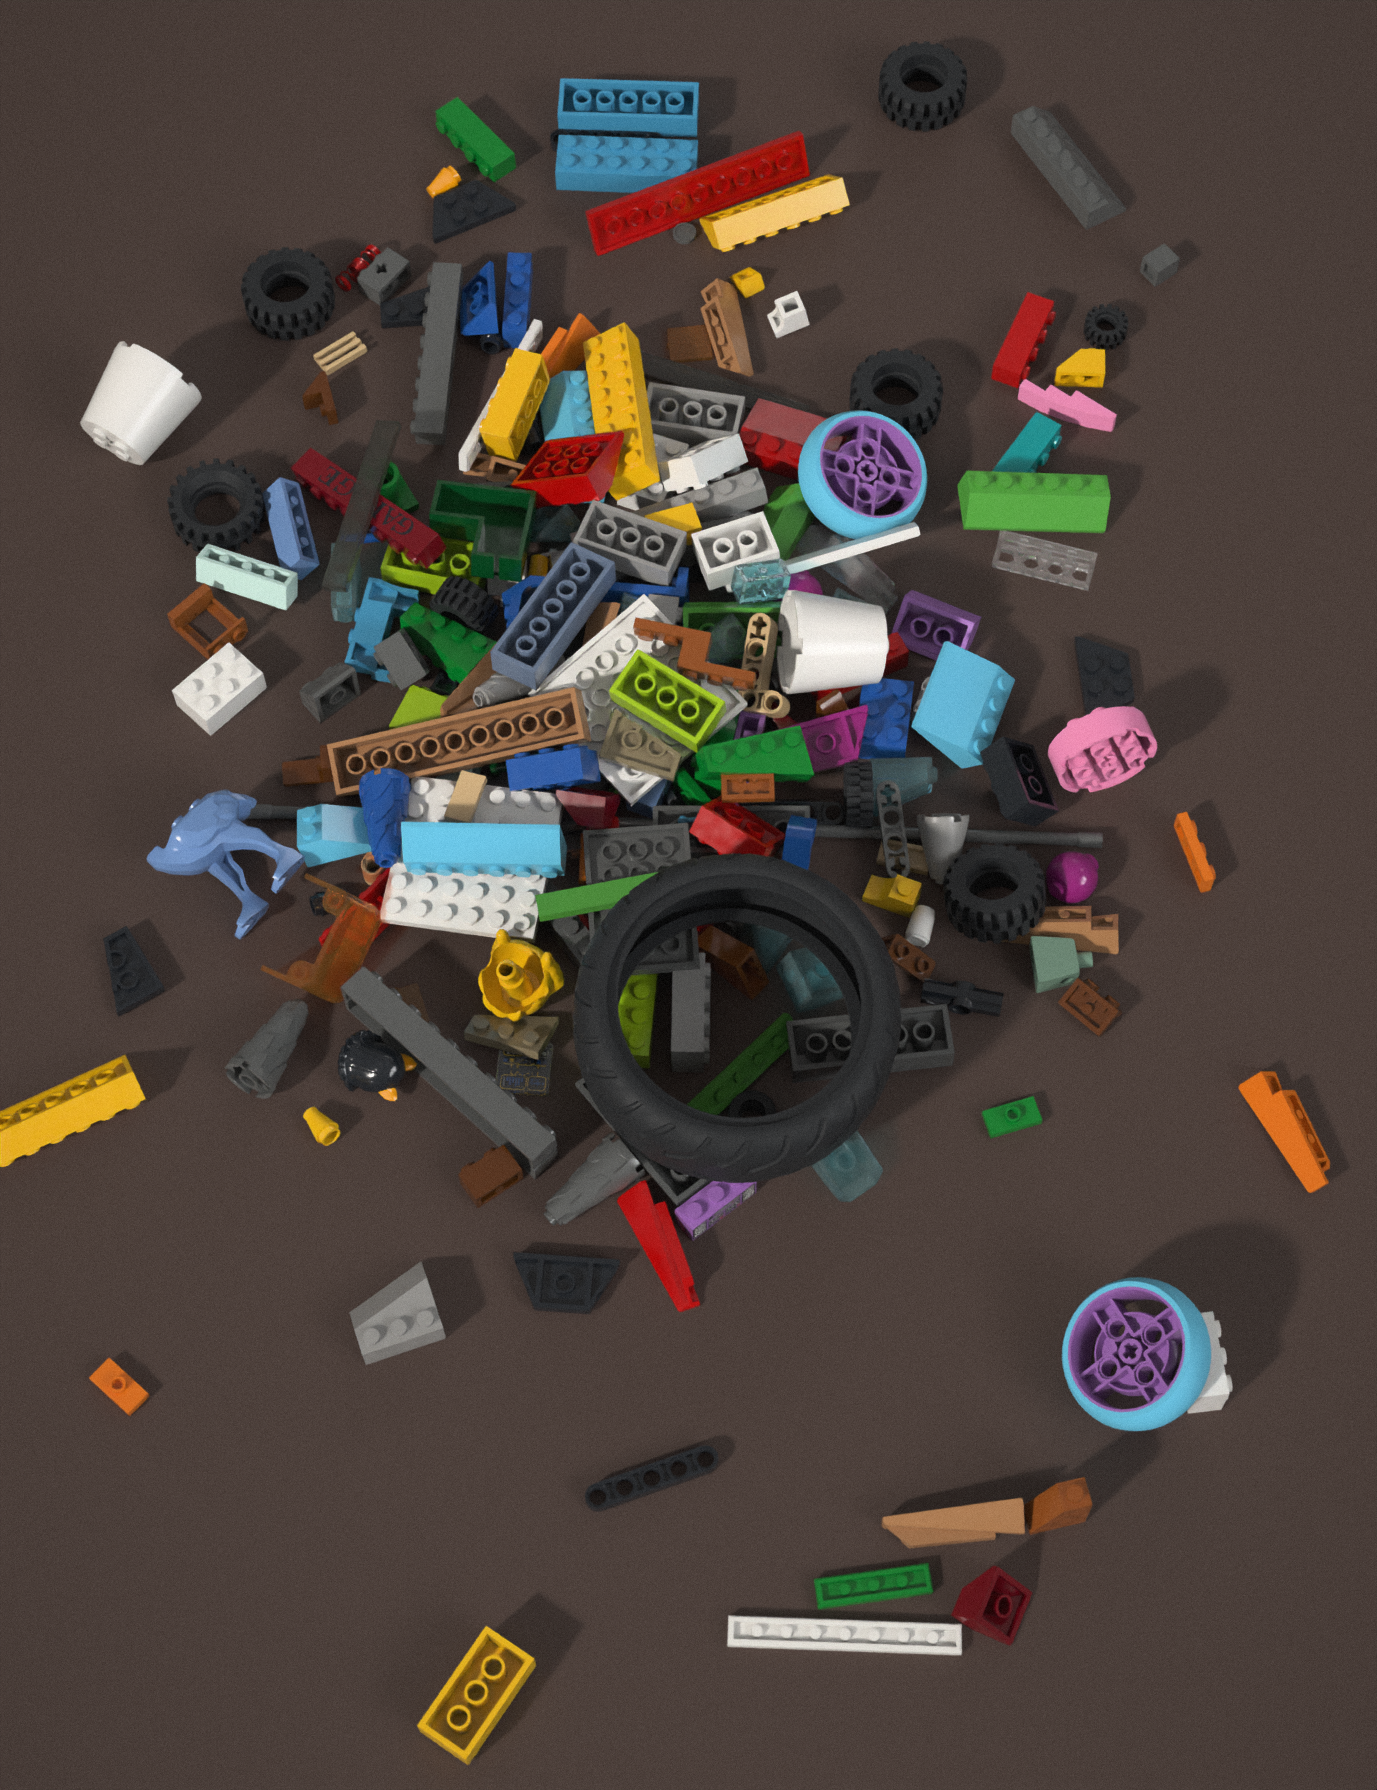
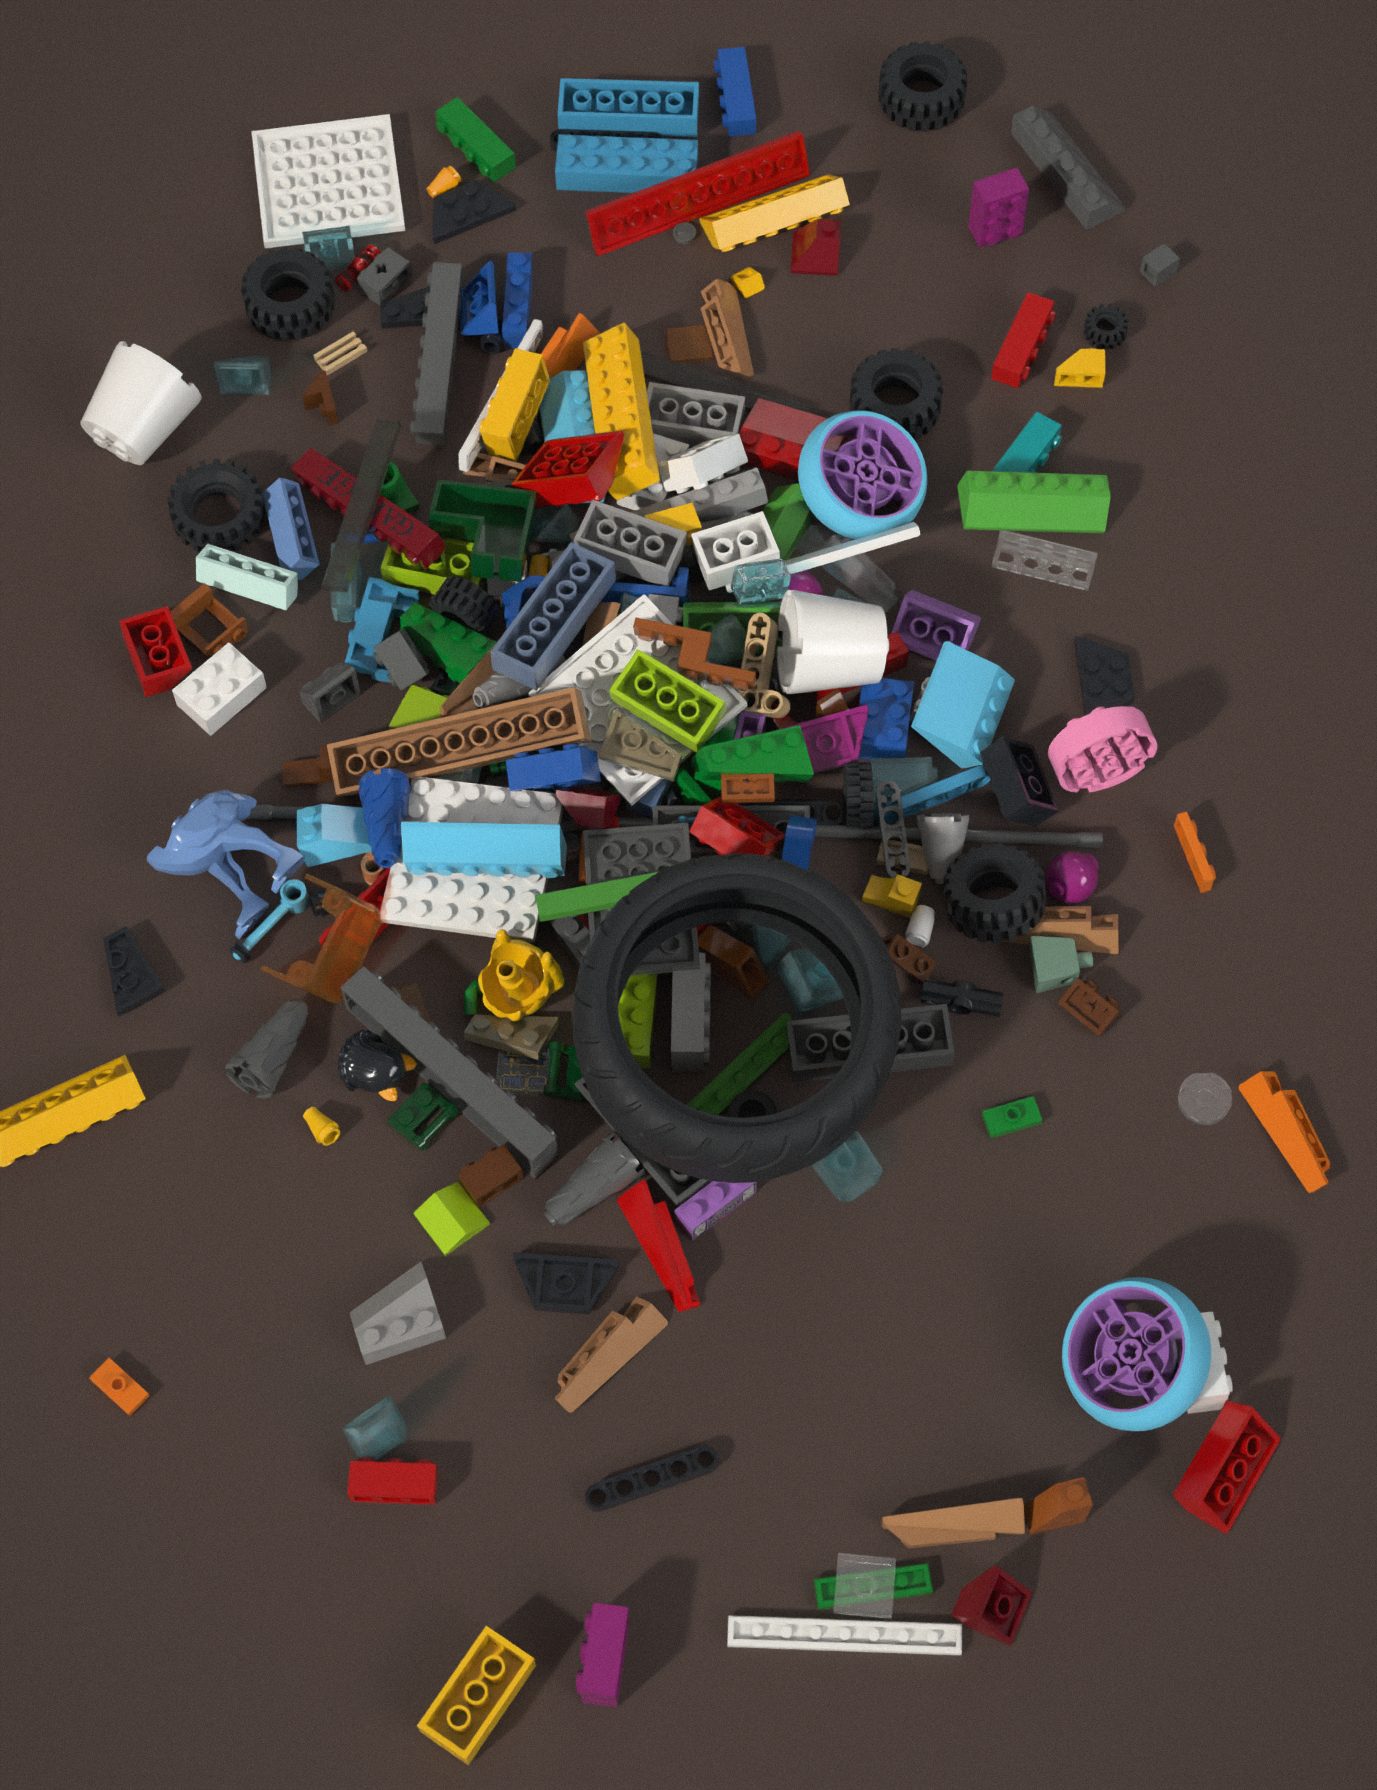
tan tile [444,770,487,823] -> none
white brick [767,291,810,338] -> none
bright pink slope [1018,379,1117,432] -> none
none -> red slope [119,606,192,697]
none -> clear light blue slope [214,355,272,395]
none -> medium azure piece [229,879,309,963]
none -> white plate [252,114,405,248]
none -> clear light blue slope [302,226,355,271]
none -> clear light blue slope [342,1395,408,1462]
none -> red brick [347,1457,438,1505]
none -> dark green plate [387,1082,460,1152]
none -> lime slope [413,1182,490,1256]
none -> green arm [464,980,483,1015]
none -> dark green plate [543,1042,590,1104]
none -> medium nougat wedge [555,1296,668,1413]
none -> magenta brick [576,1603,630,1708]
none -> blue brick [713,47,756,137]
none -> dark red slope [790,219,841,276]
none -> clear tile [833,1553,896,1619]
none -> dark azure beam [873,765,991,826]
none -> magenta brick [968,168,1029,248]
none -> red slope [1172,1401,1281,1534]
none -> clear tile [1177,1072,1232,1125]

